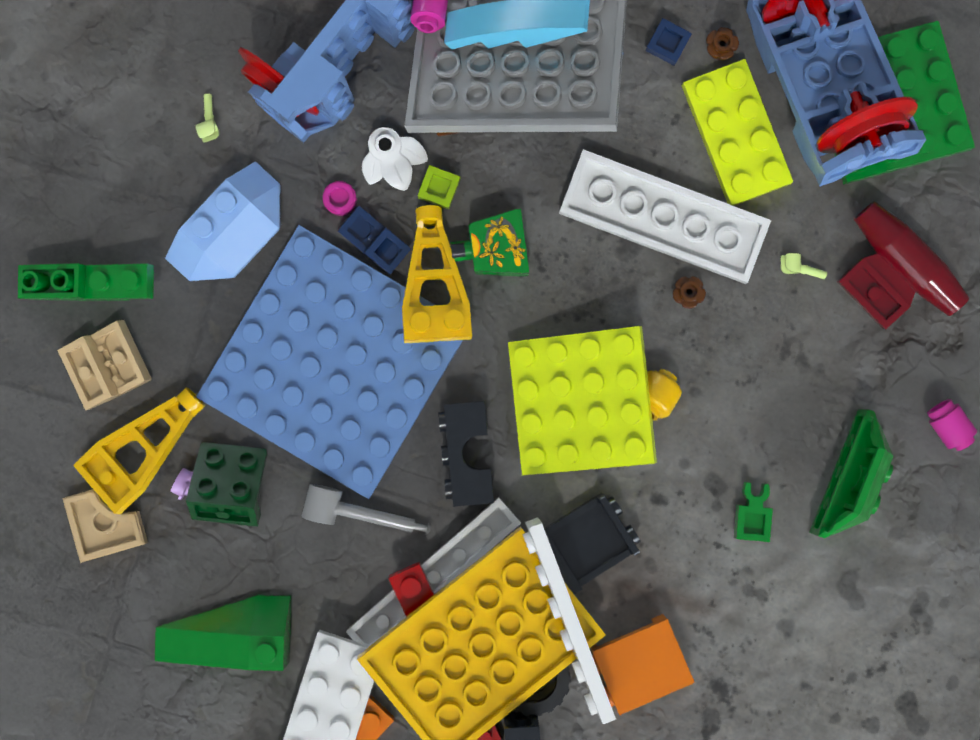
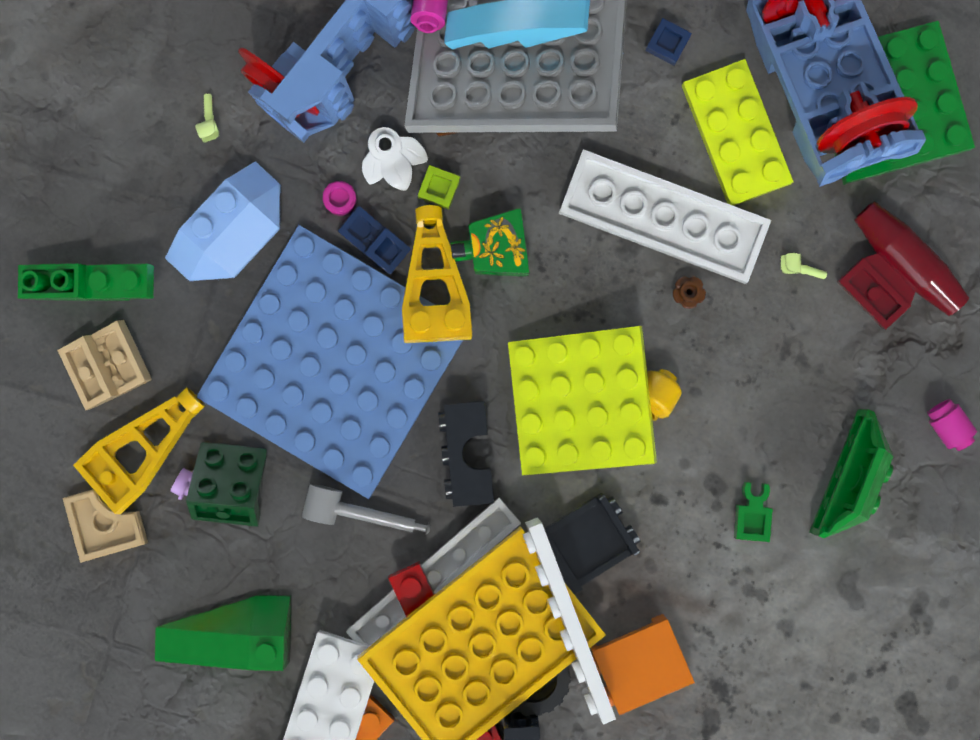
reddish brown plate [706,27,739,60] -> none

